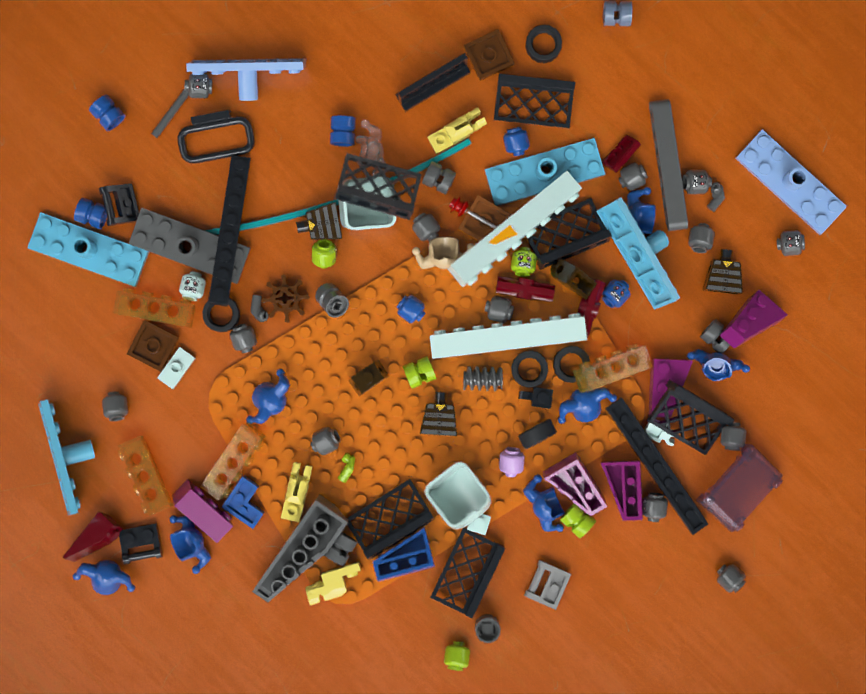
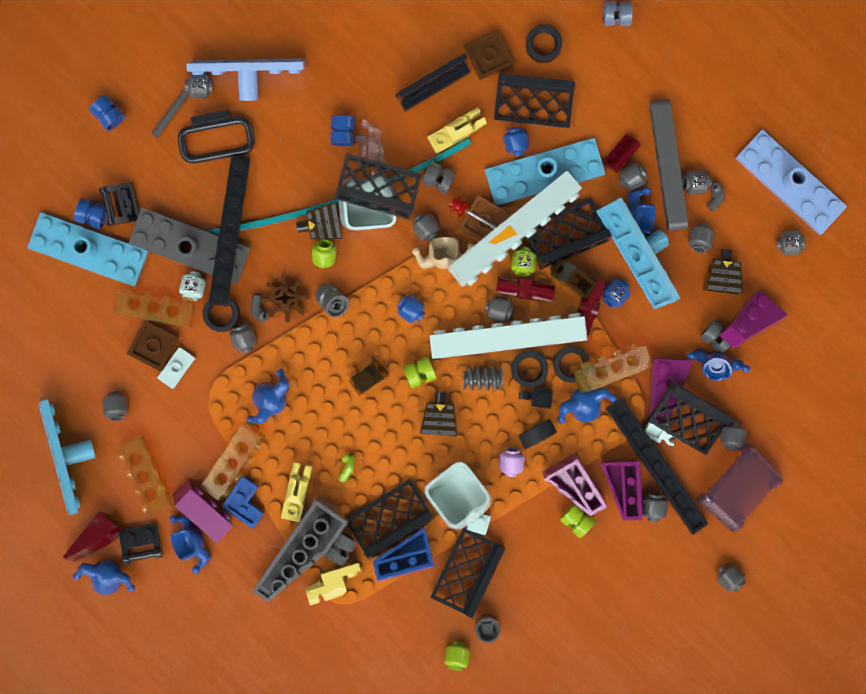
dark grey head [311,427,341,455] -> none
blue piece [523,474,565,532] -> none
light grey plate [524,560,571,610] -> none

